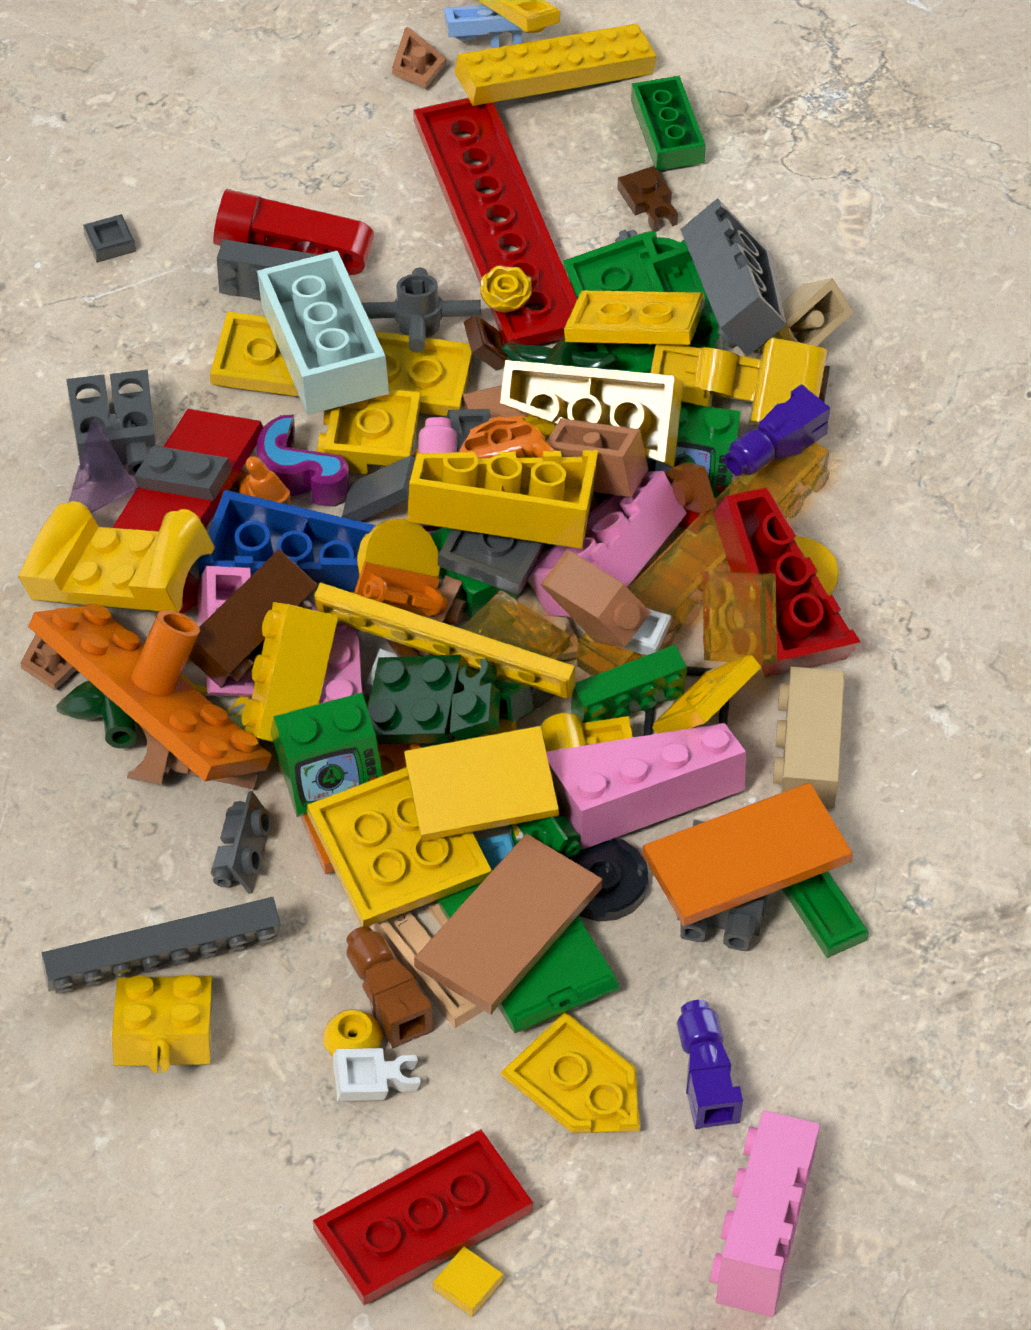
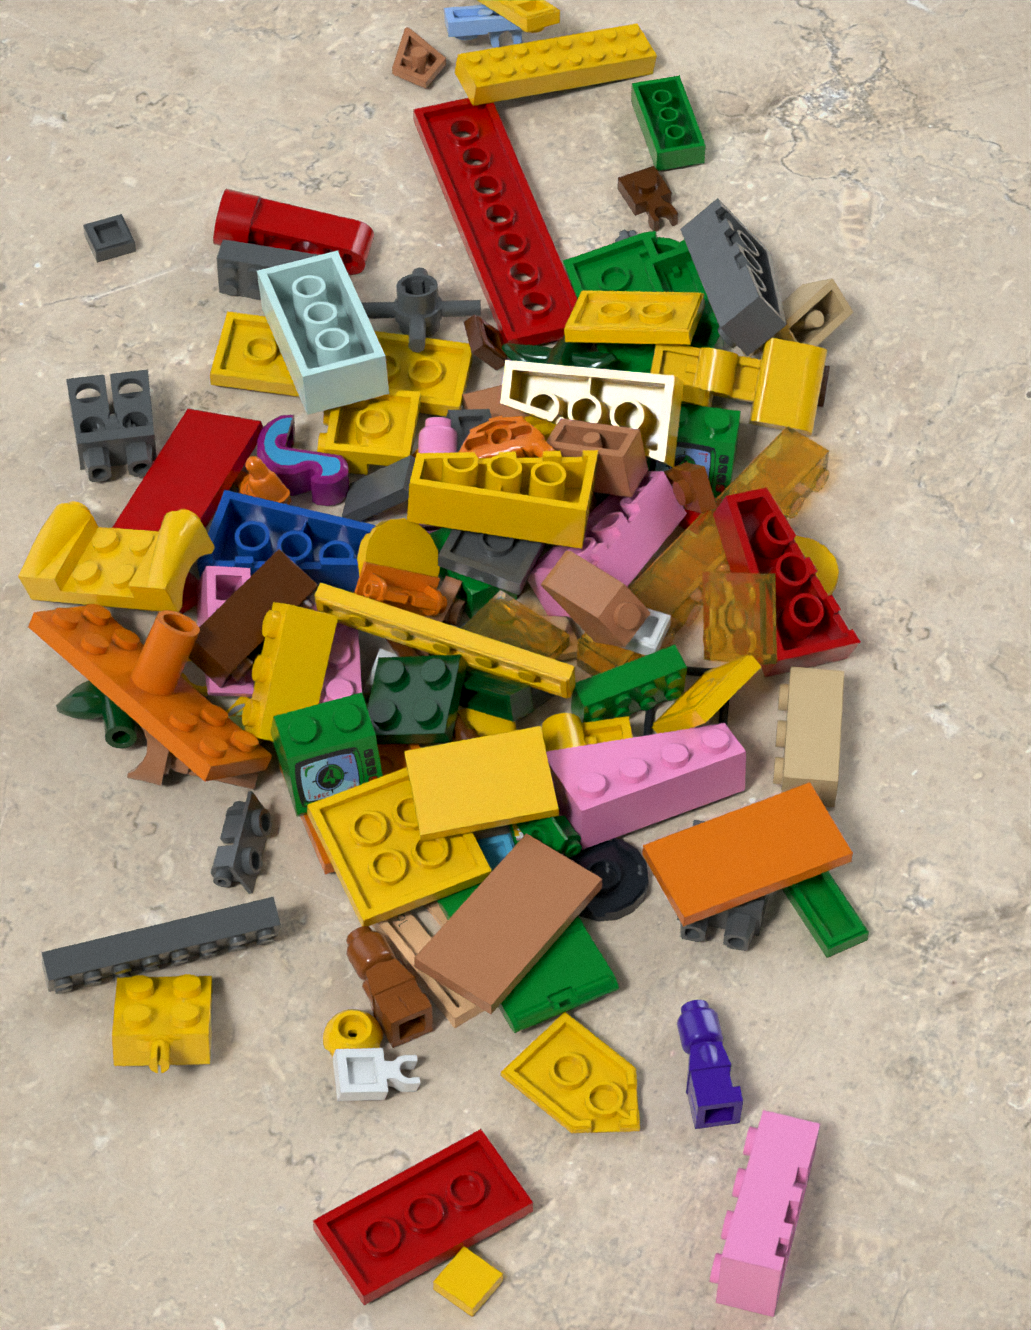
nougat piece [21,634,76,690] -> none
clear purple tile [68,418,136,514] -> none
dark grey plate [134,445,232,501] -> none
dark green plate [450,658,501,741] -> none
yellow plate [480,266,532,313] -> none
dark purple piece [724,384,830,476] -> none

